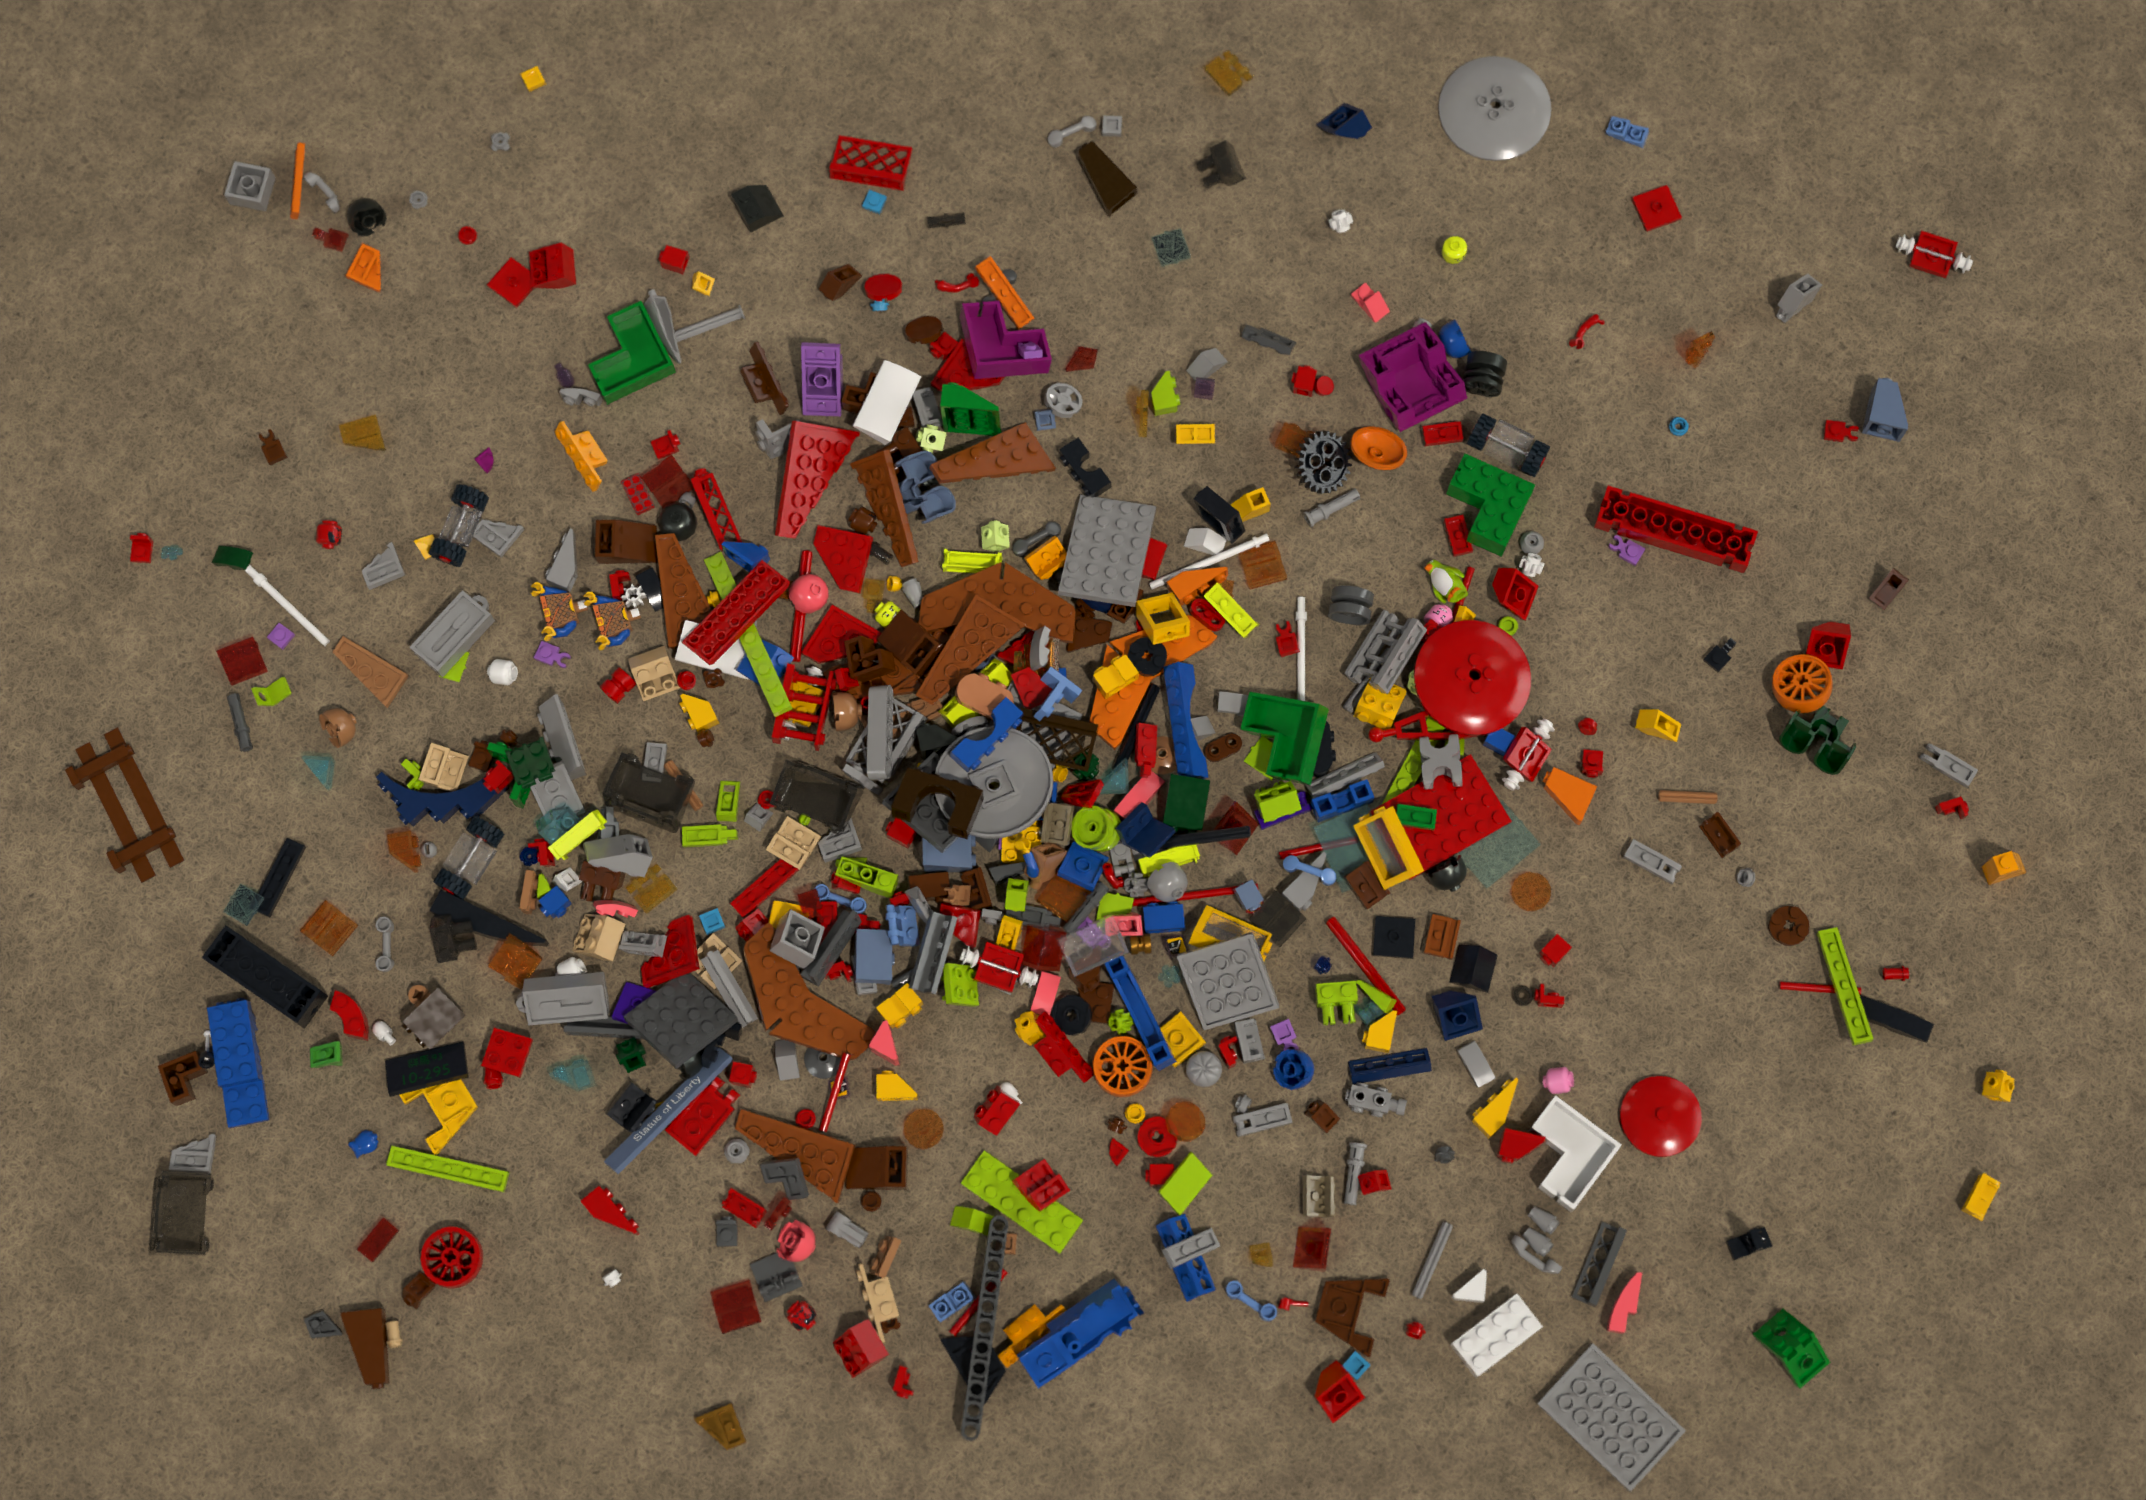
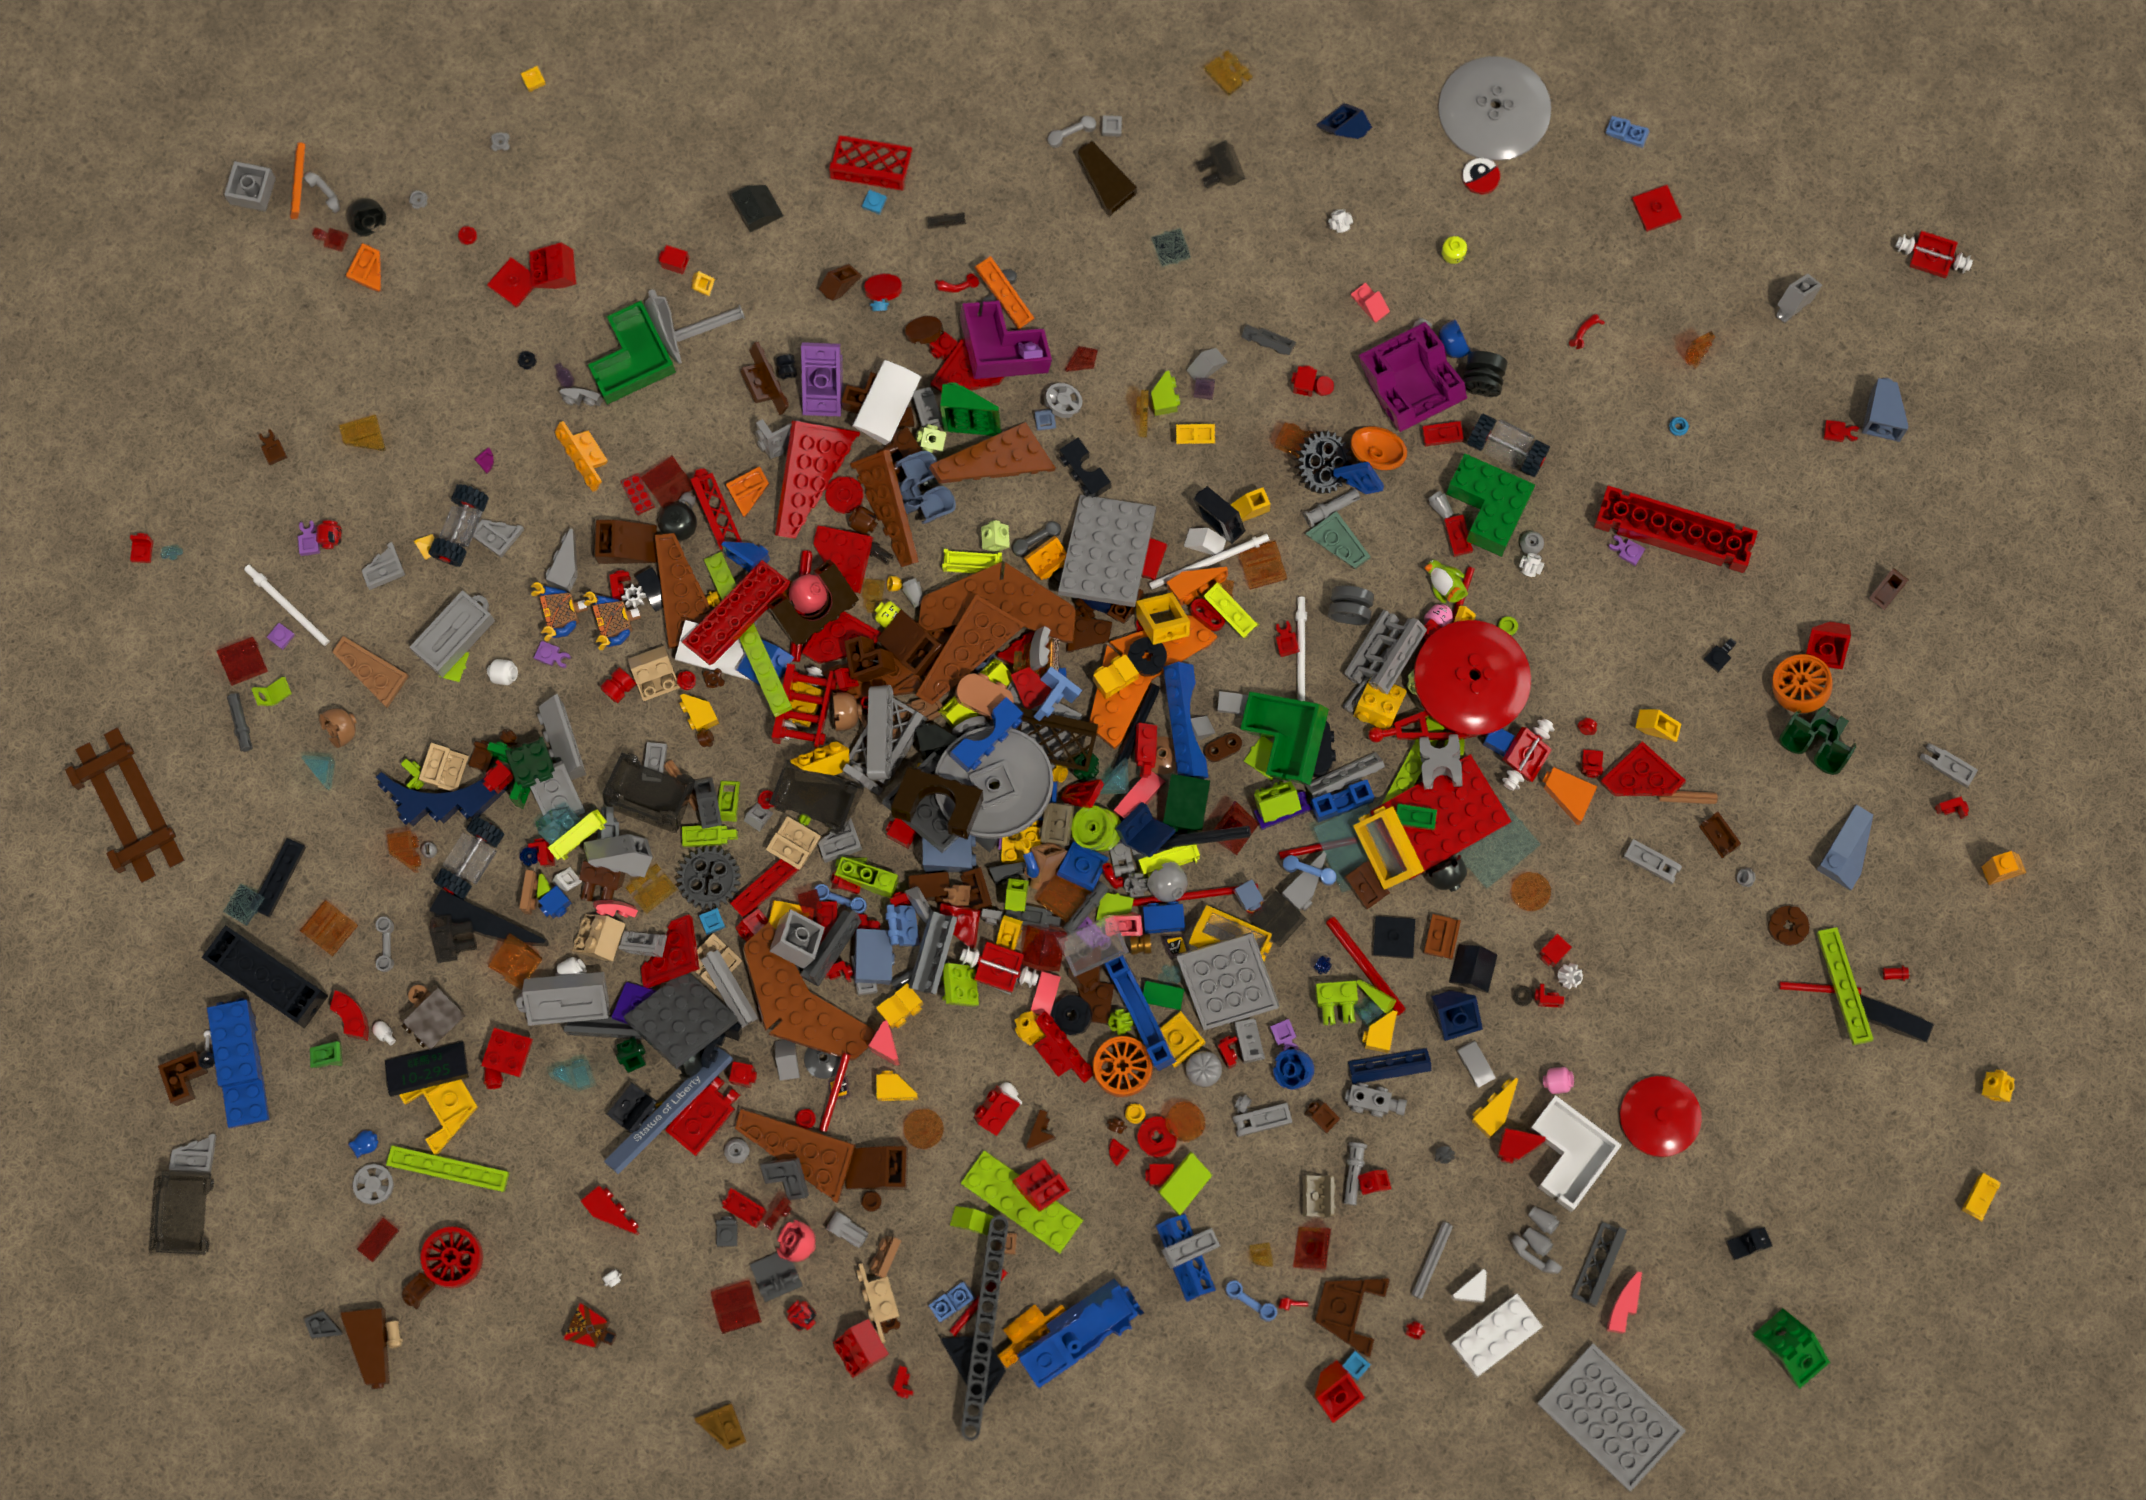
dark green slope [212,546,253,570] -> none
red bracket [651,430,681,460] -> none
red slope [1492,568,1539,621] -> none
none -> medium lavender plate [298,521,320,556]
none -> light grey piece [353,1164,394,1205]
none -> black plate [518,351,537,370]
none -> torso [564,1303,617,1349]
none -> dark grey gear [677,846,742,910]
none -> dark grey bracket [693,778,722,829]
none -> orange wing [726,466,769,517]
none -> dark brown arch [767,559,859,646]
none -> black wheel [776,355,797,379]
none -> yellow slope [790,742,850,775]
none -> red tile [825,476,864,514]
none -> reddish brown slope [1026,1110,1056,1151]
none -> green slope [1143,981,1185,1011]
none -> sand green wing [1305,511,1371,569]
none -> blue wing [1333,462,1384,494]
none -> light grey cone [1428,490,1454,519]
none -> tile [1463,158,1500,195]
none -> white gear [1558,963,1583,989]
none -> red plate [1601,741,1686,796]
none -> sand blue wedge [1816,804,1873,891]

